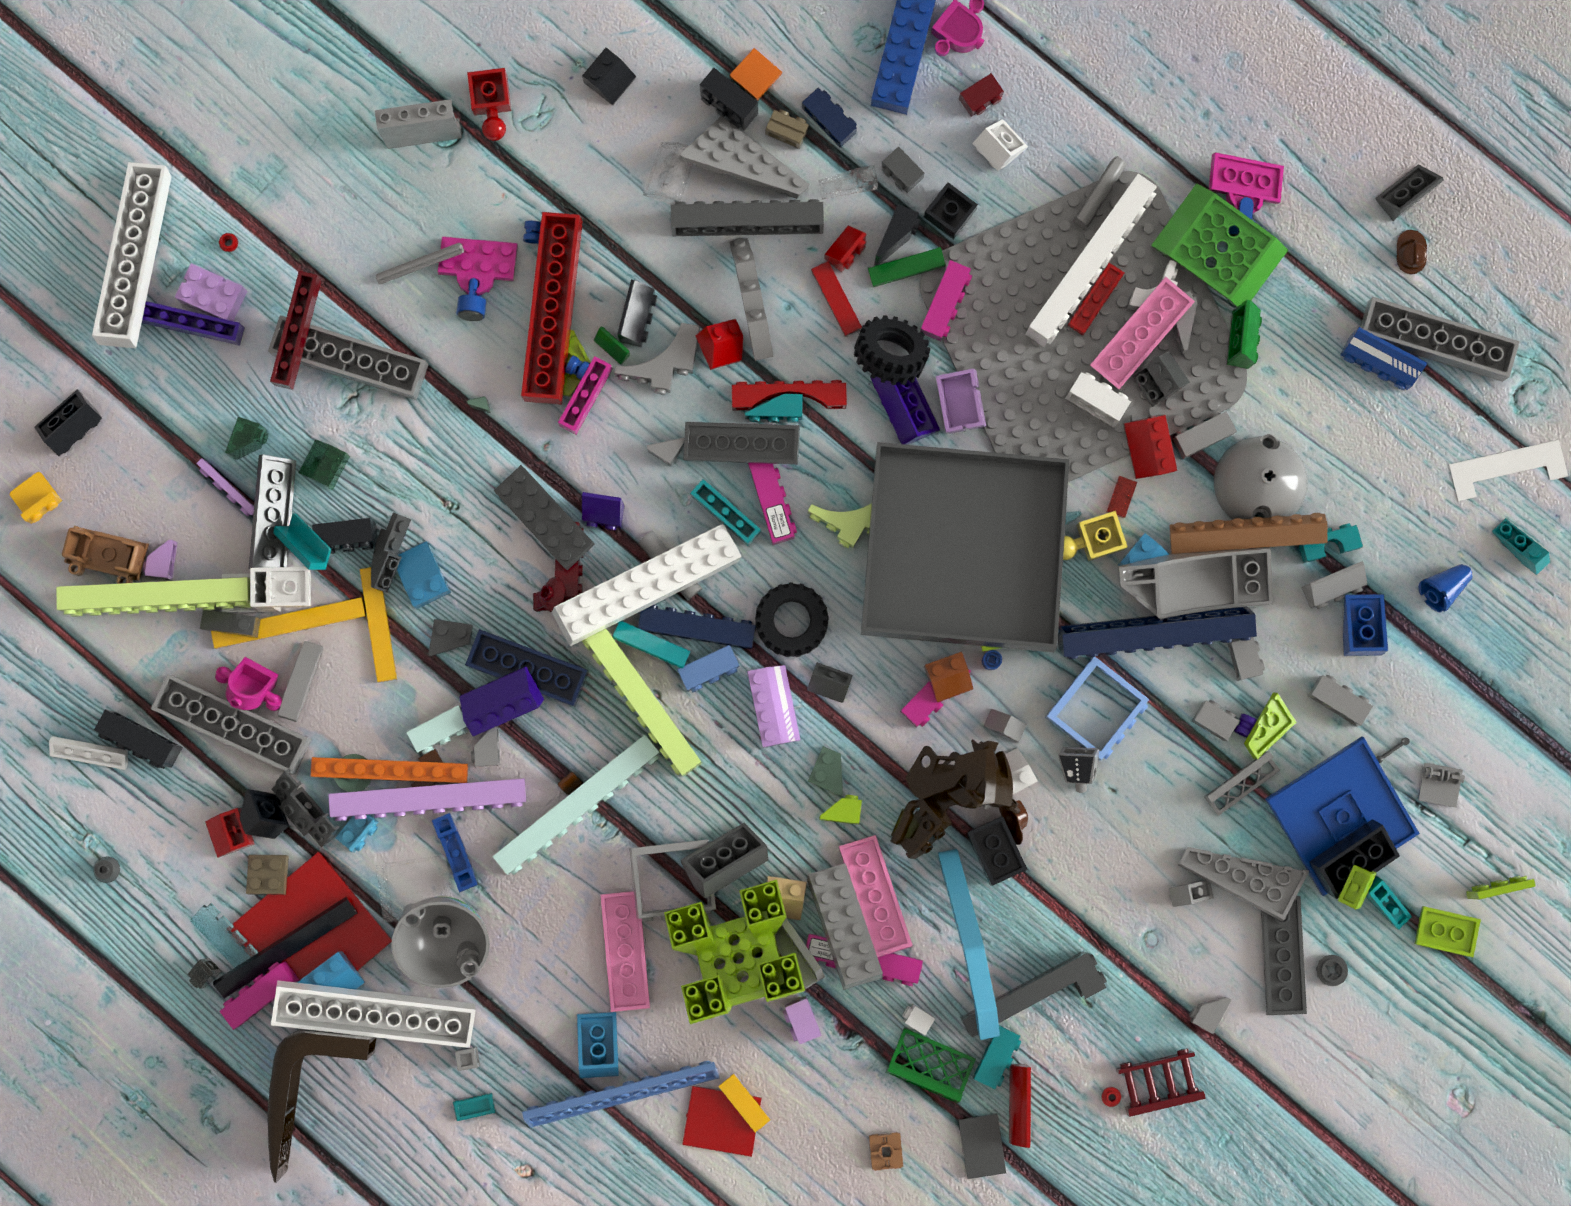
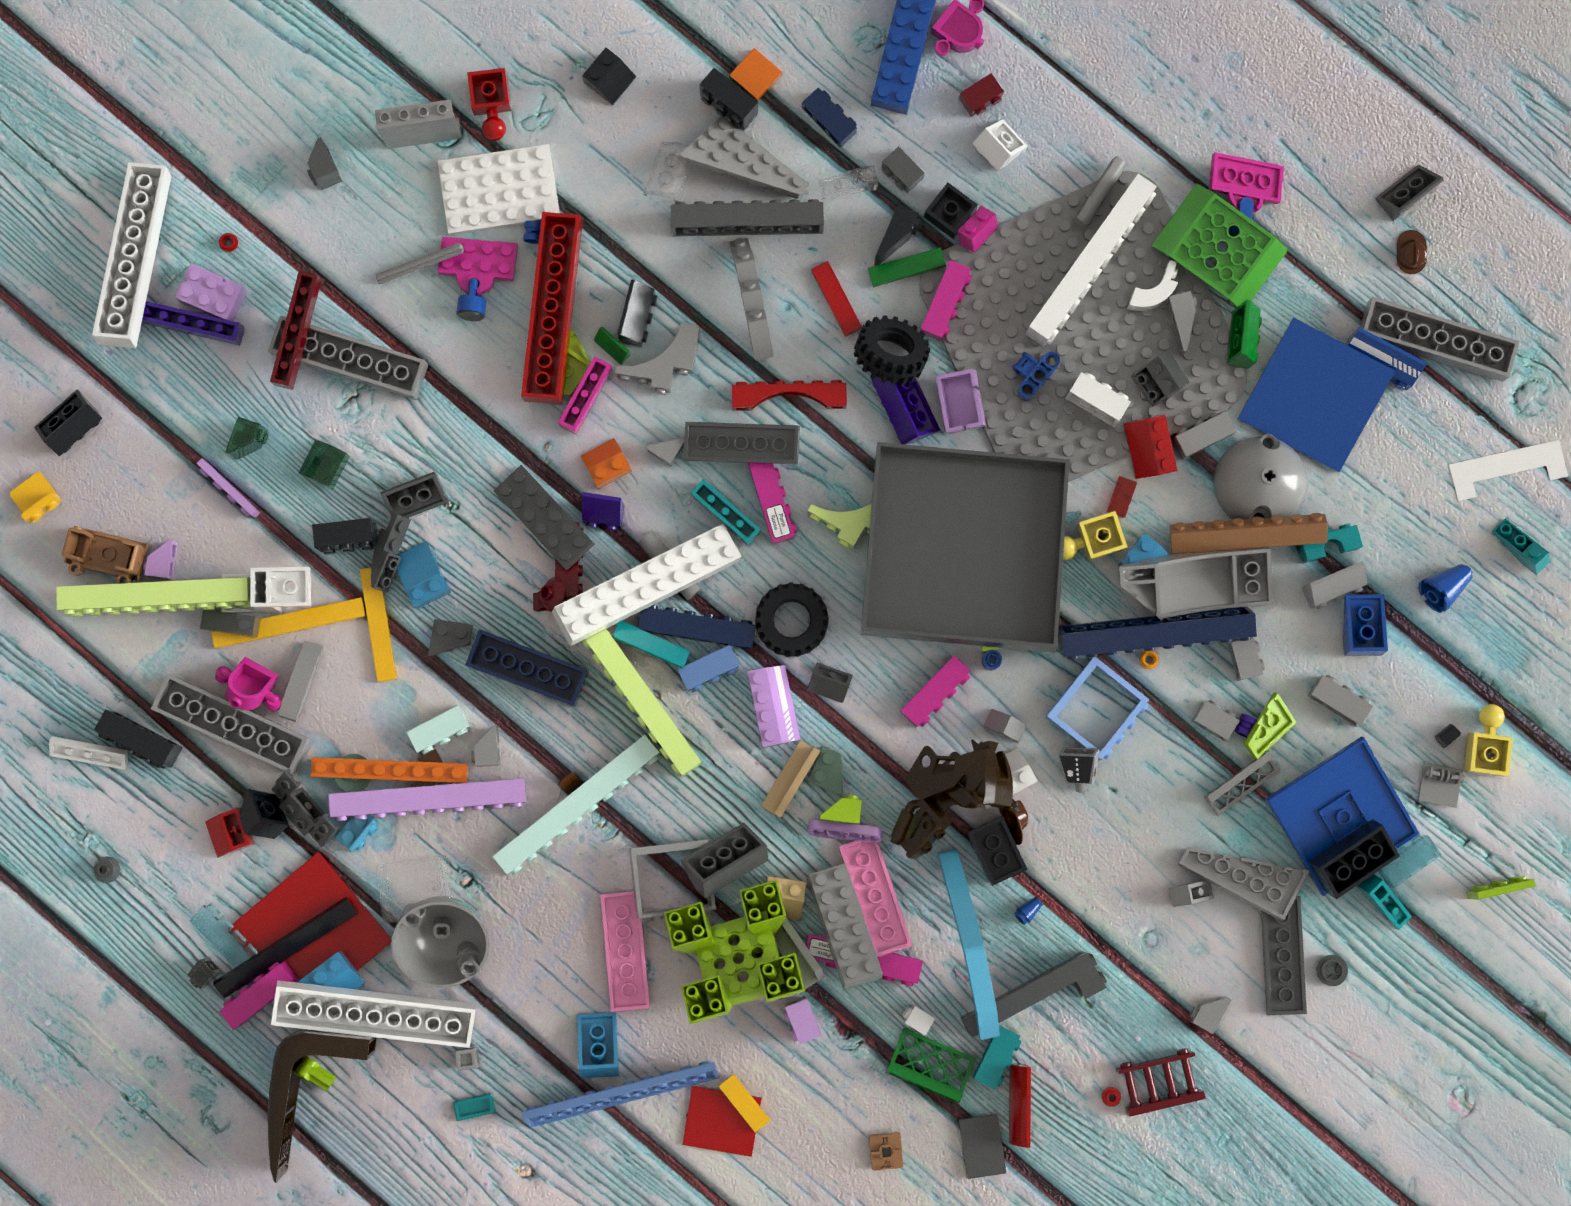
dark tan plate [246,855,289,895] -> none
plate [248,454,296,569] -> none
teal panel [273,513,331,570] -> none
blue slope [432,813,478,892] -> none
dark purple slope [459,666,544,737] -> none
sand green slope [467,396,491,413] -> none
blue wheel [565,355,590,380] -> none
red slope [695,319,743,370] -> none
teal slope [745,394,803,423] -> none
dark tan brick [765,110,809,149] -> none
red slope [824,225,867,272] -> none
dark orange slope [924,651,974,703] -> none
red tile [1067,263,1125,336] -> none
bright pink plate [1090,277,1195,389] -> none
lime panel [1338,865,1377,910] -> none
dark grey hinge [1376,738,1410,763] -> none
lime plate [1414,906,1481,957] -> none
none -> lime piece [294,1056,336,1092]
none -> dark grey slope [307,137,342,190]
none -> dark grey slope [380,472,448,518]
none -> white plate [438,144,560,235]
none -> orange slope [581,438,632,489]
none -> tan panel [762,741,820,818]
none -> lavender beam [807,819,883,843]
none -> dark pink brick [957,205,998,253]
none -> blue piece [1011,352,1060,401]
none -> blue cone [1014,897,1043,925]
none -> light orange plate [1139,651,1159,669]
none -> blue tile [1237,317,1395,472]
none -> clear light blue brick [1378,835,1442,888]
none -> black brick [1435,724,1461,748]
none -> light yellow brick [1464,704,1513,777]

